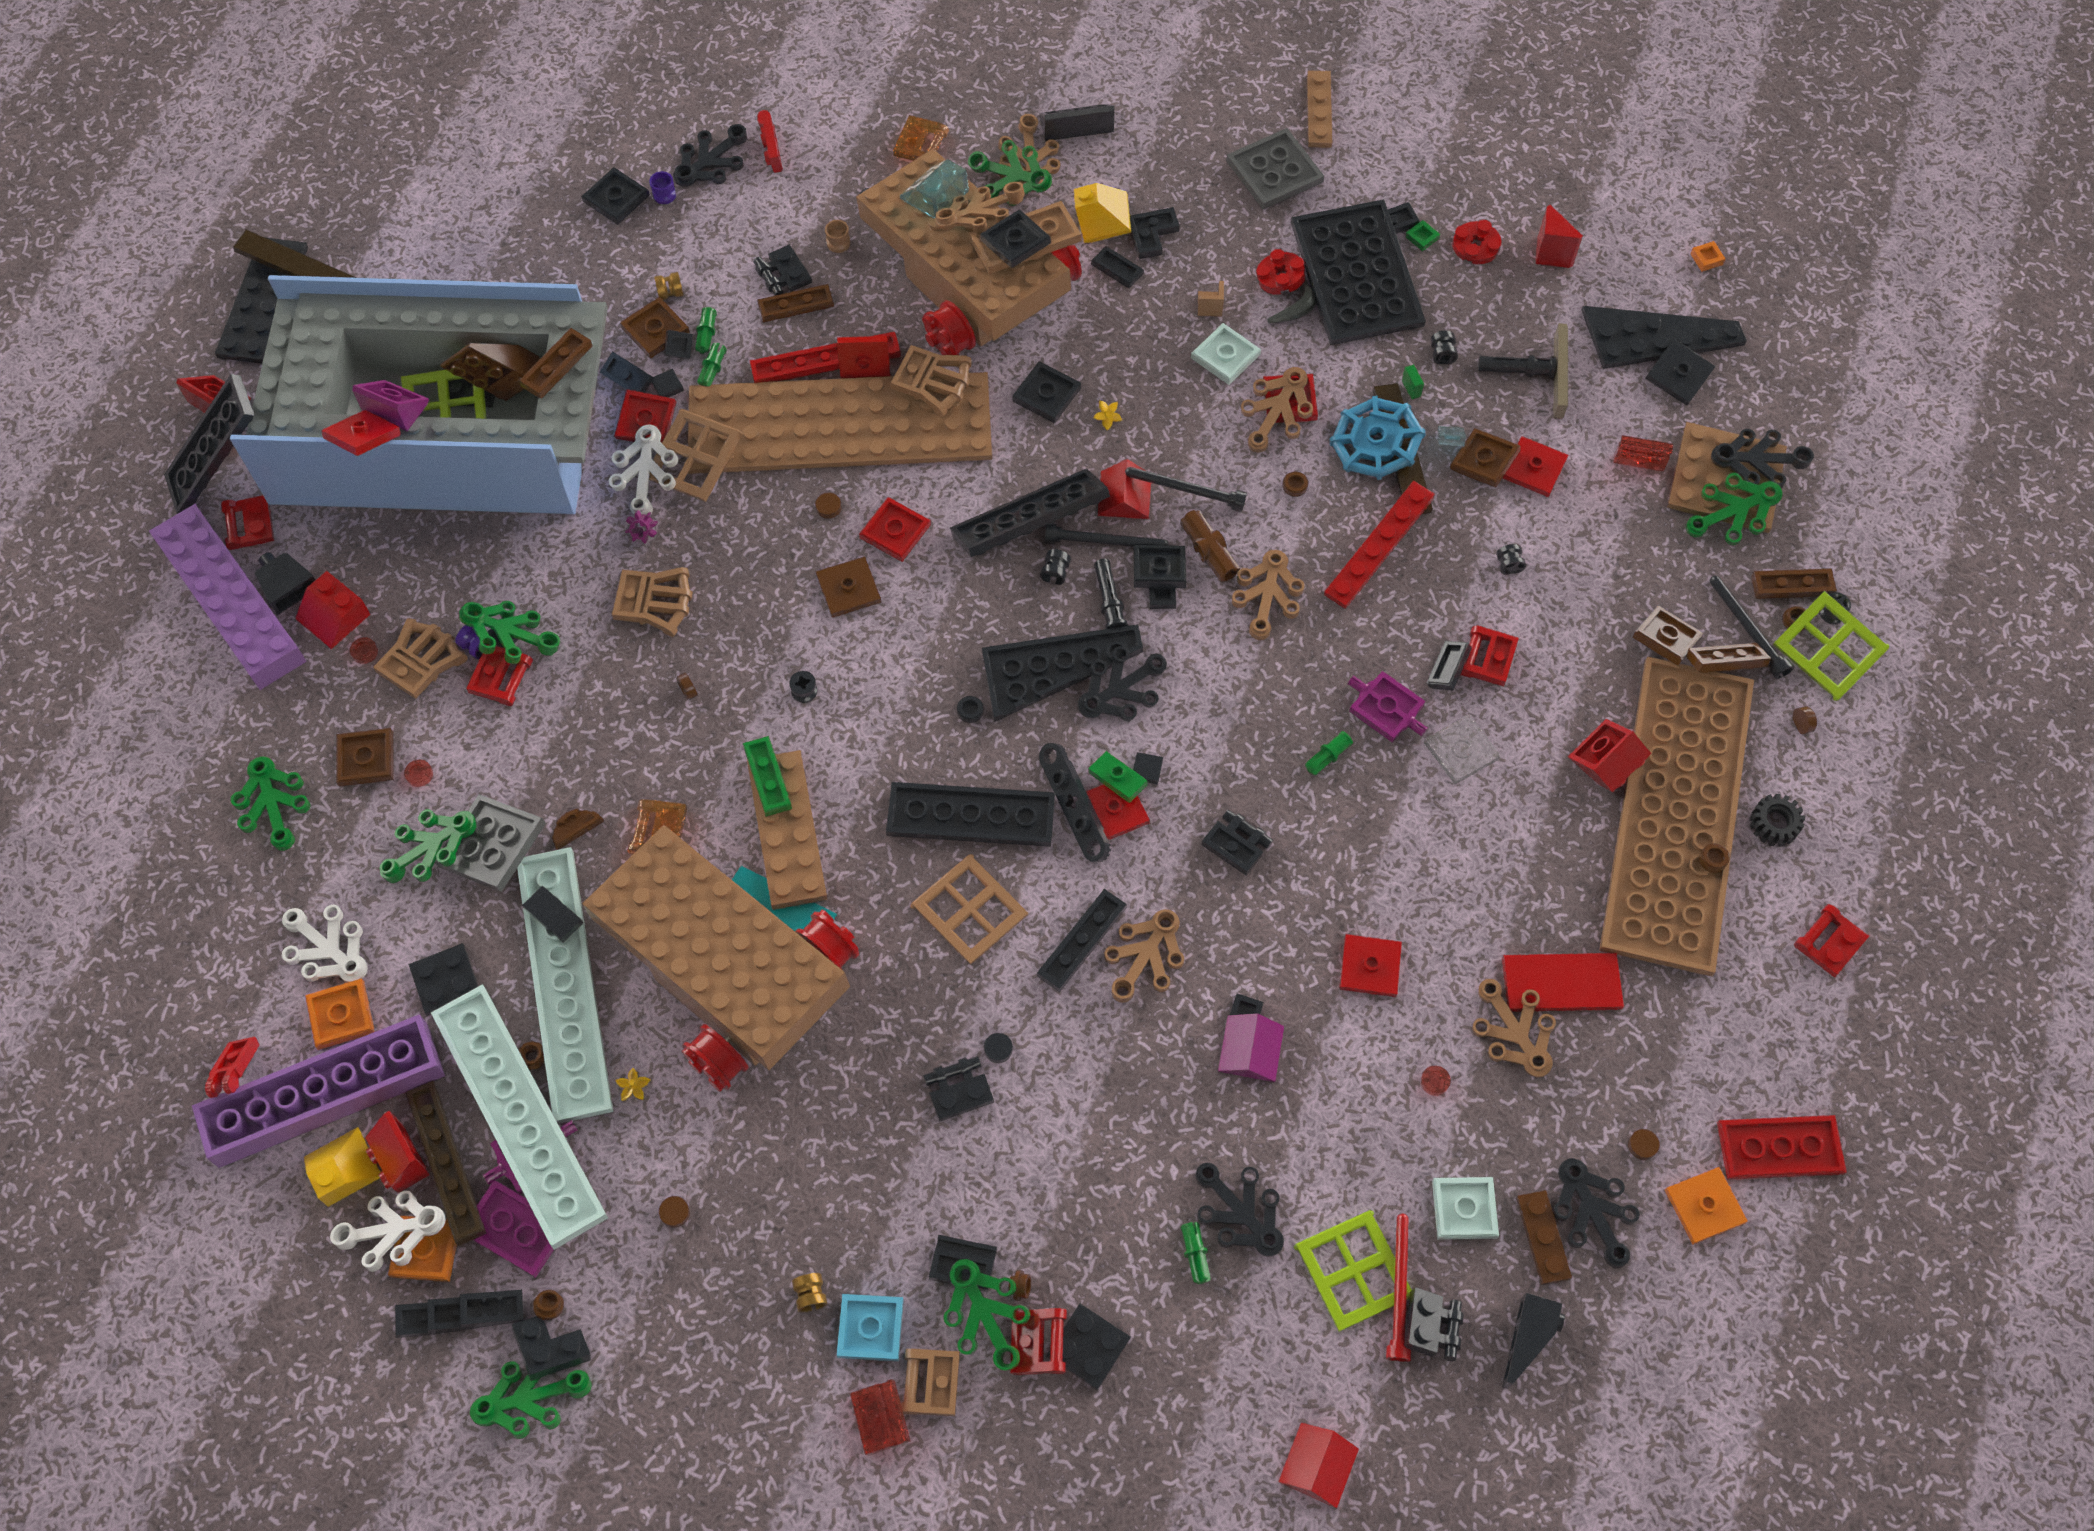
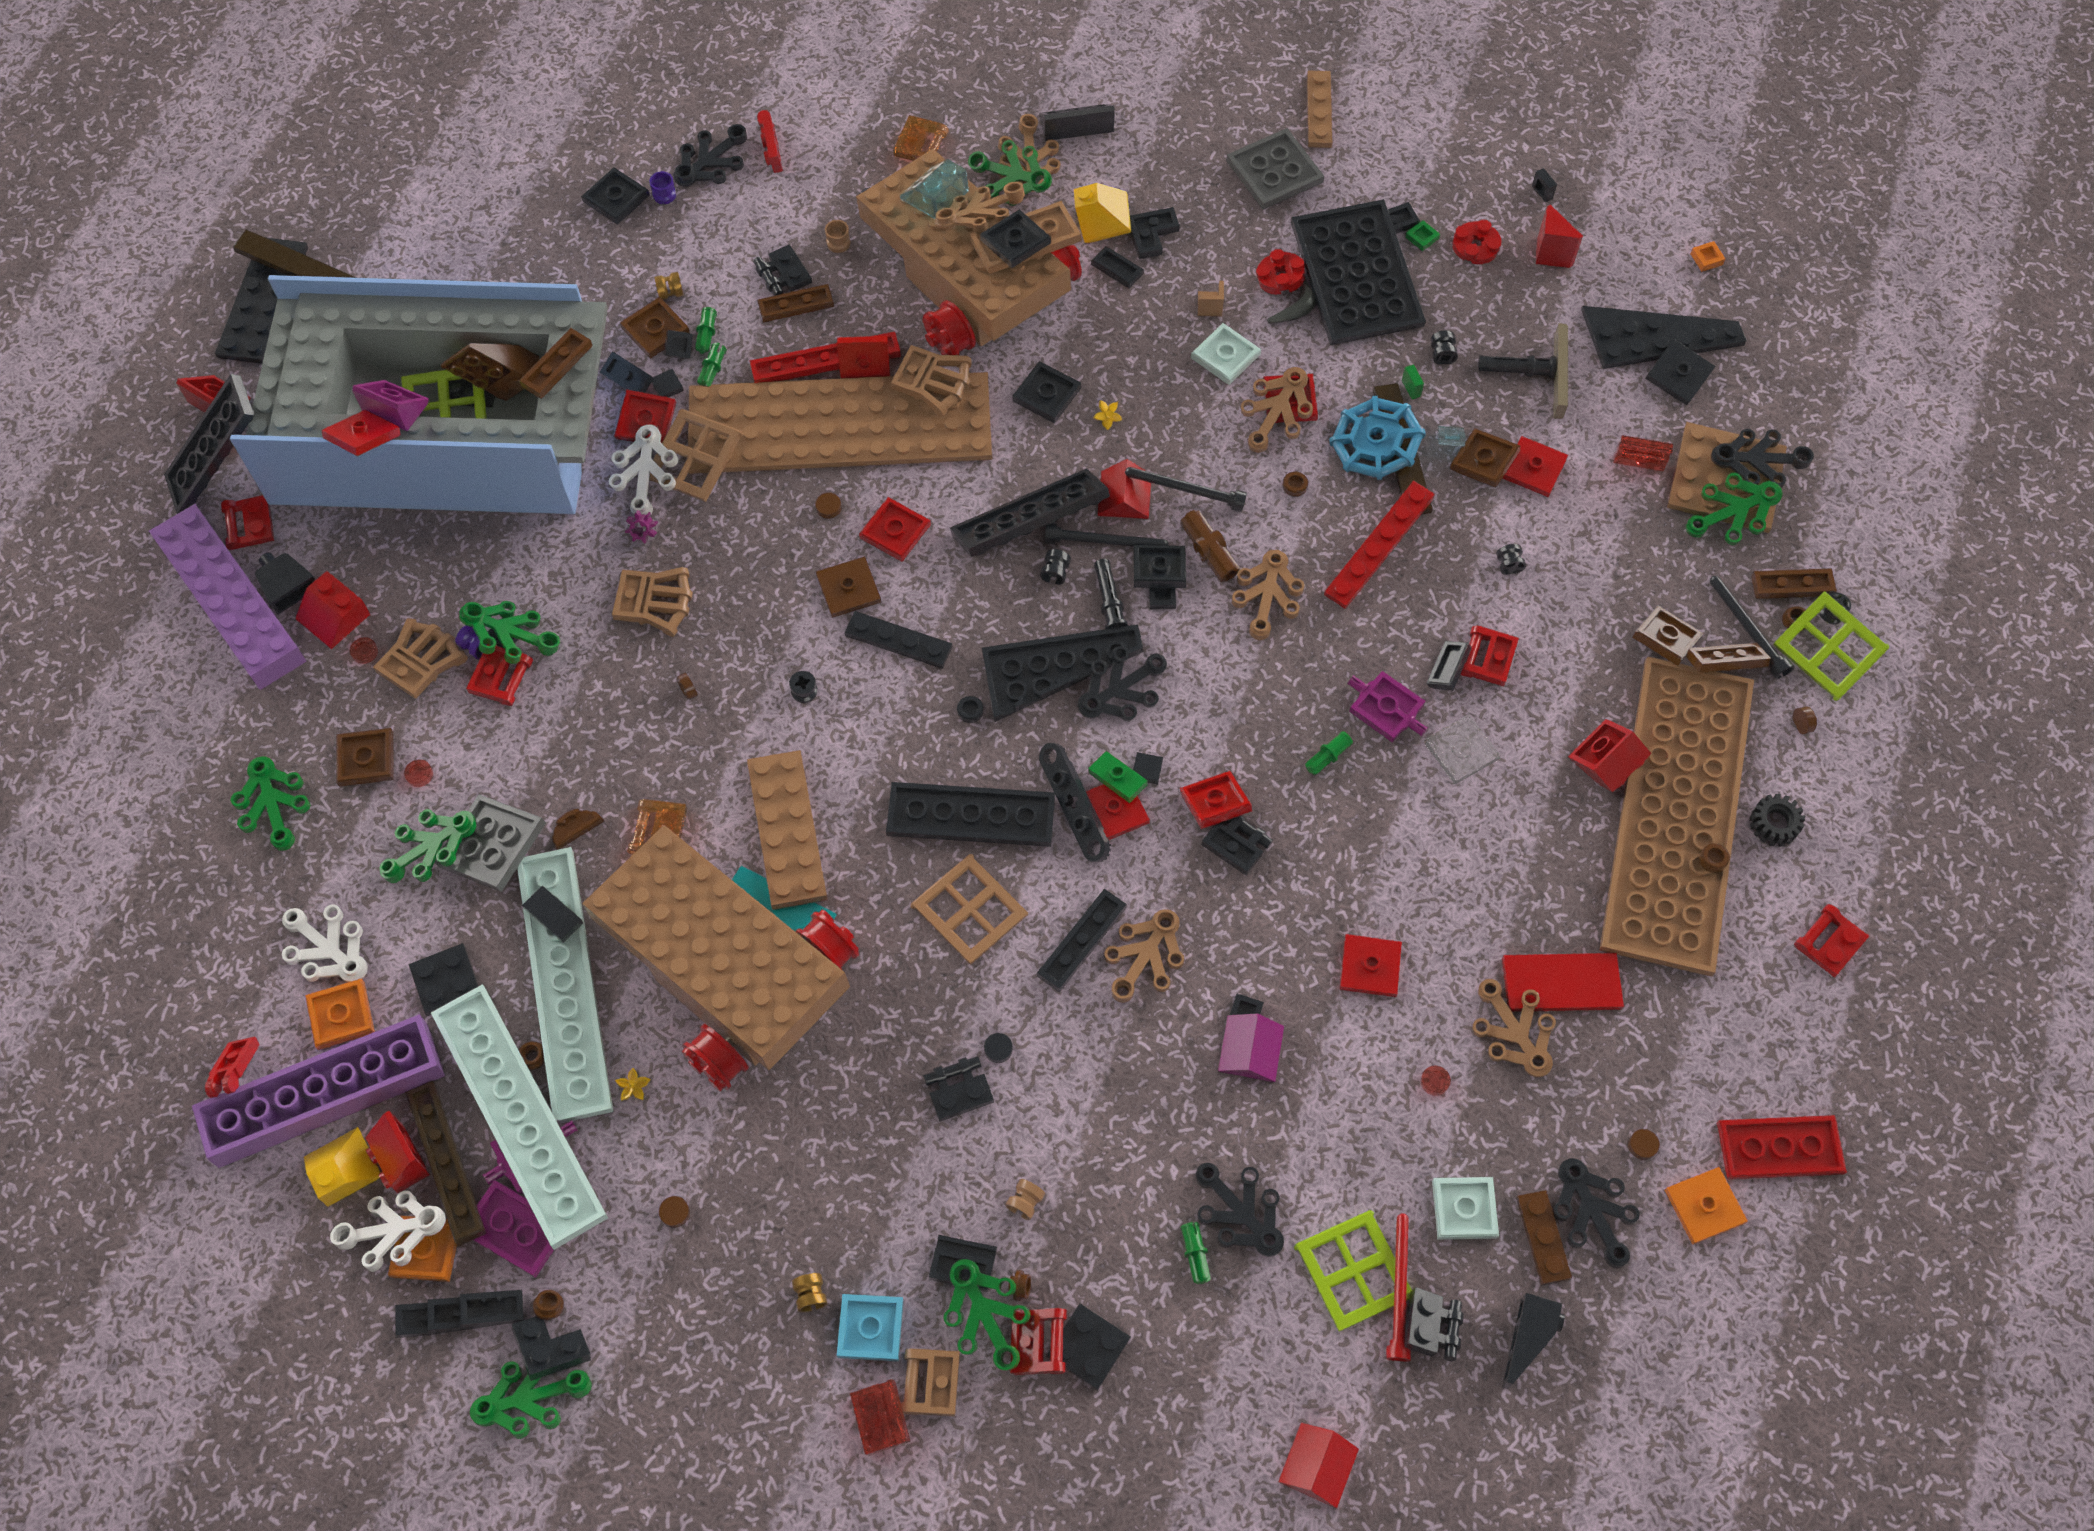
green tile [743,736,792,817] -> none
none -> black plate [845,611,953,669]
none -> medium nougat wheel [1005,1179,1045,1220]
none -> red plate [1180,771,1252,829]
none -> black tile [1532,168,1557,202]

